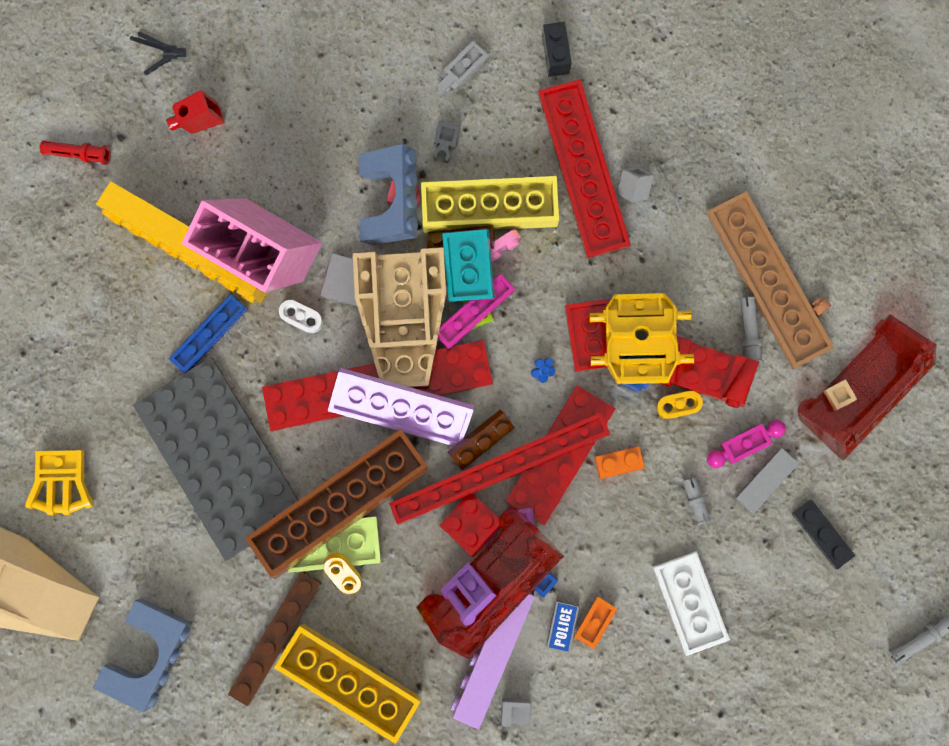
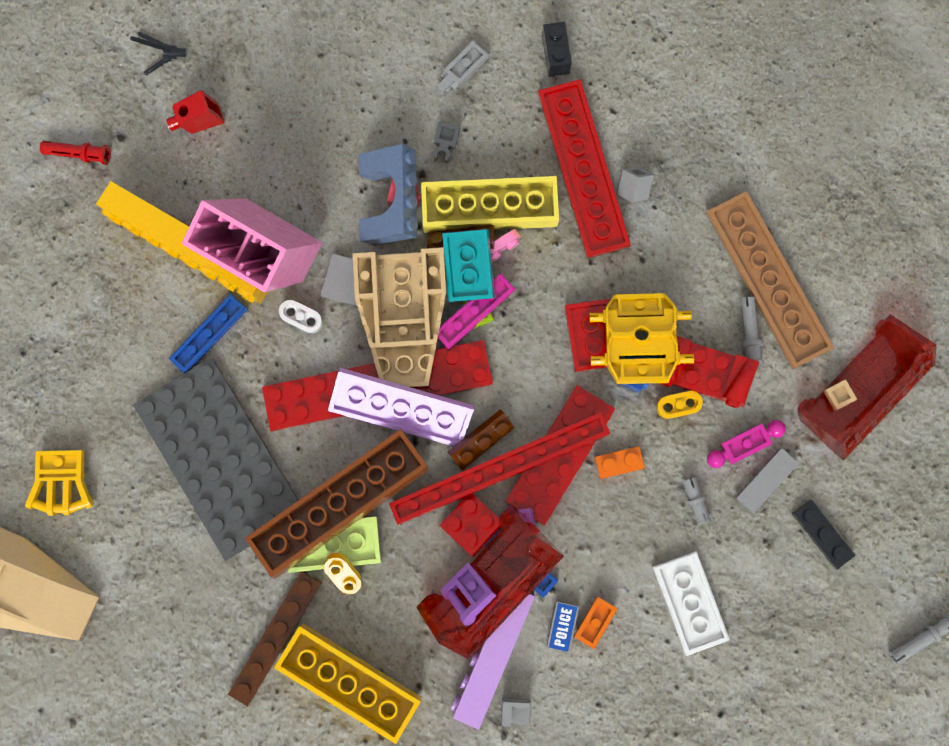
sand blue arch [93,599,192,712] -> none
blue plant [531,358,555,383] -> none
nougat plate [811,297,832,317] -> none

